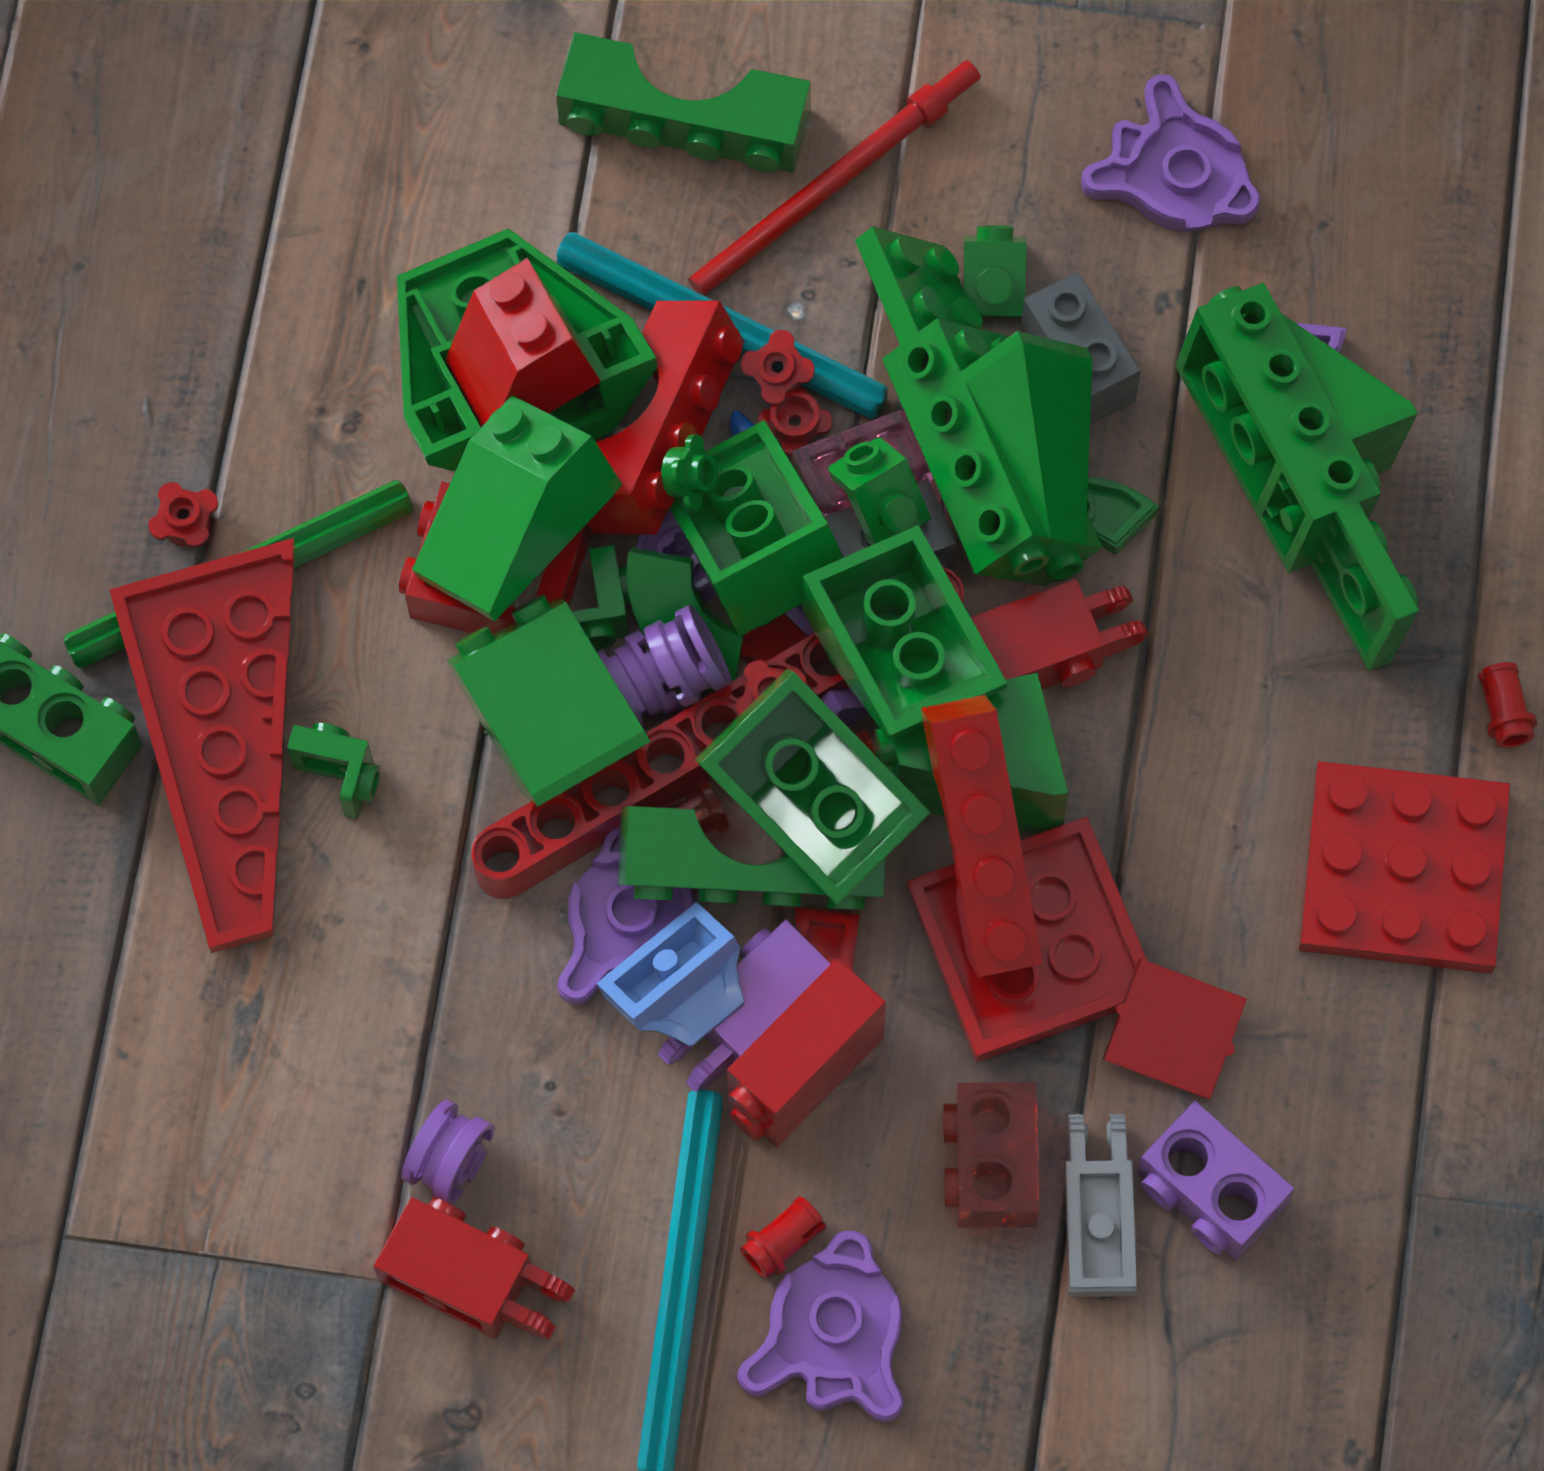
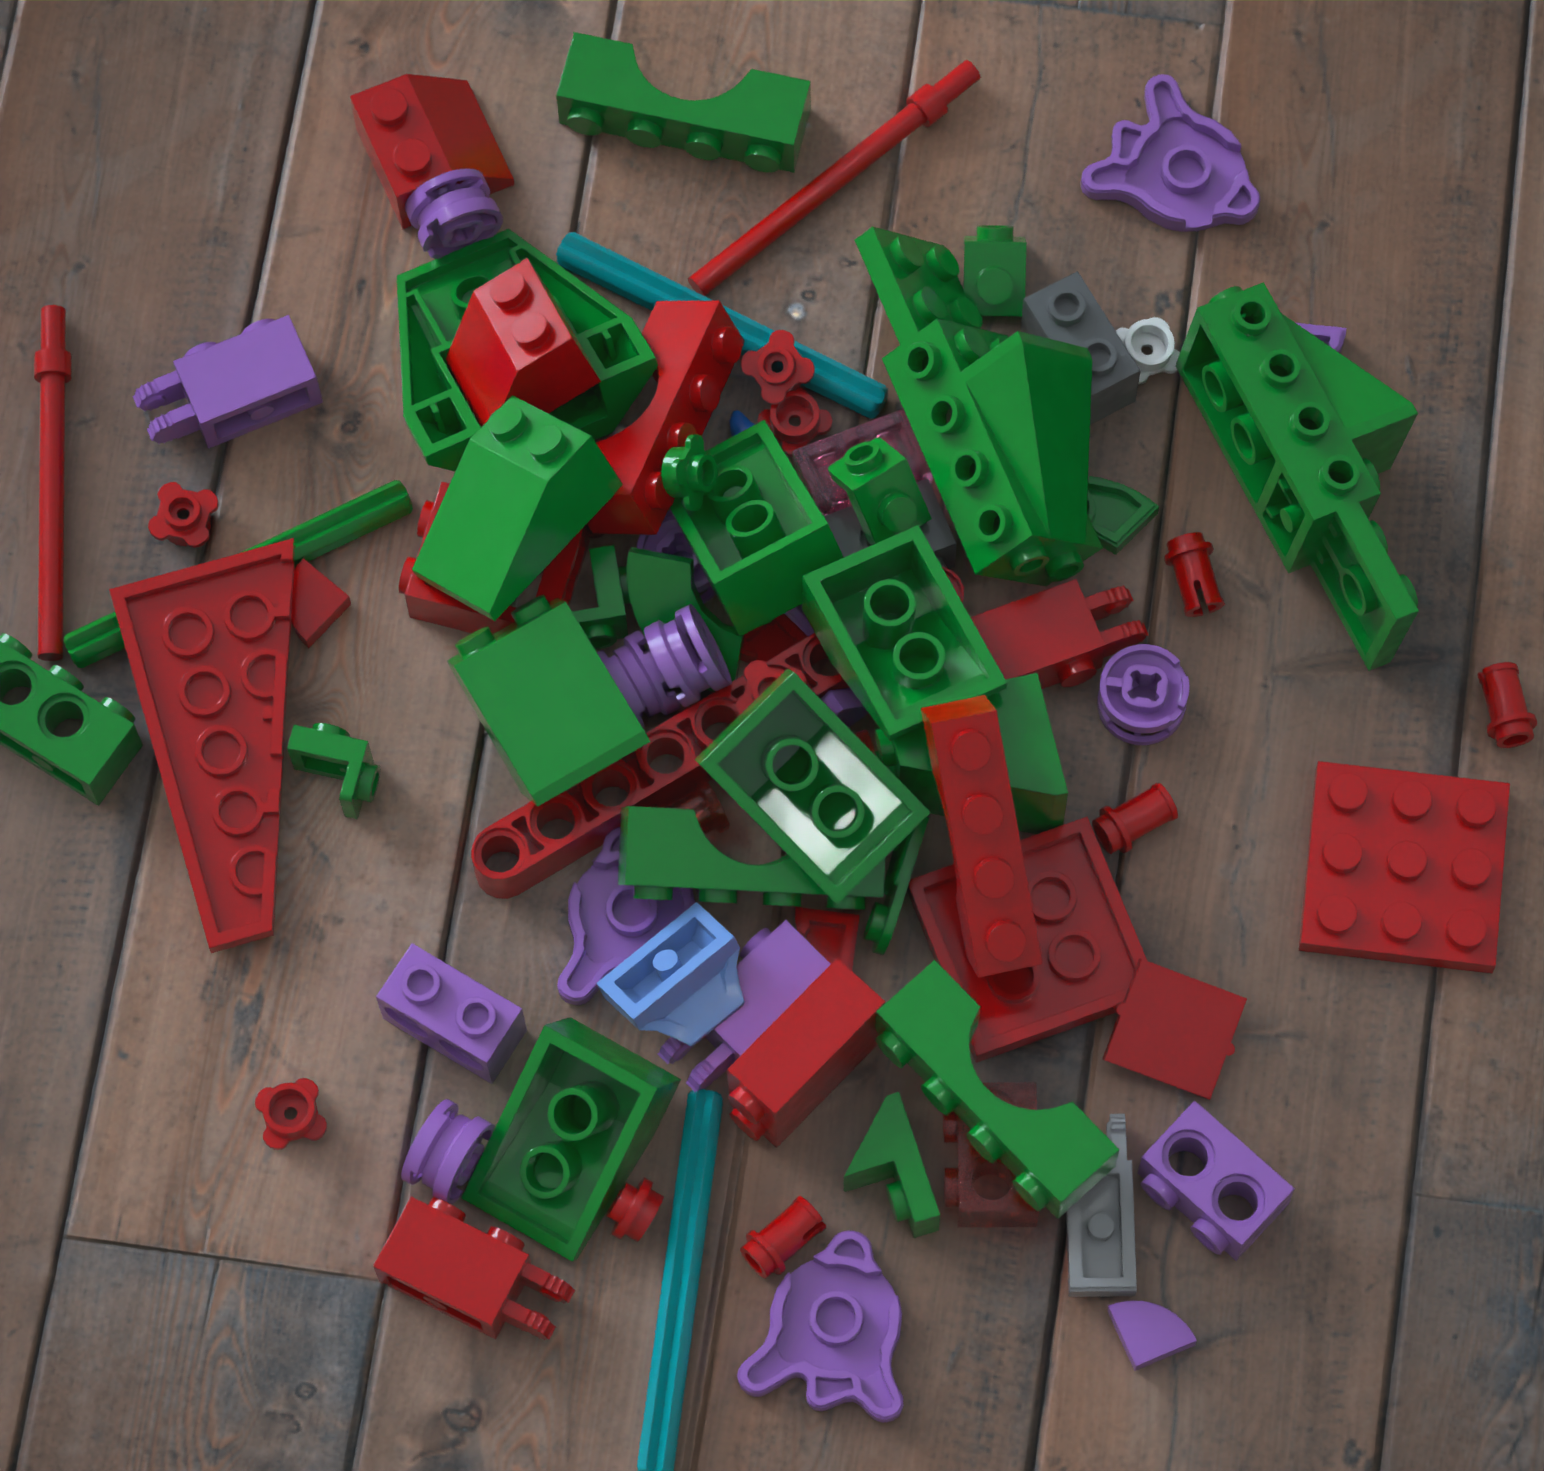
none -> red bar [34,305,72,661]
none -> medium lavender hinge [133,315,323,449]
none -> red plate [255,1078,327,1150]
none -> red tile [291,558,351,648]
none -> red slope [350,74,515,229]
none -> medium lavender brick [376,943,527,1084]
none -> medium lavender wheel [405,169,503,259]
none -> green slope [461,1017,681,1262]
none -> red plate [606,1177,664,1242]
none -> green slope [843,1092,940,1238]
none -> green piece [863,816,929,955]
none -> green arch [875,960,1119,1219]
none -> red pin [1092,783,1178,854]
none -> medium lavender wheel [1097,644,1190,745]
none -> medium lavender tile [1107,1301,1197,1371]
none -> white plate [1116,317,1180,384]
none -> red pin [1164,532,1225,617]

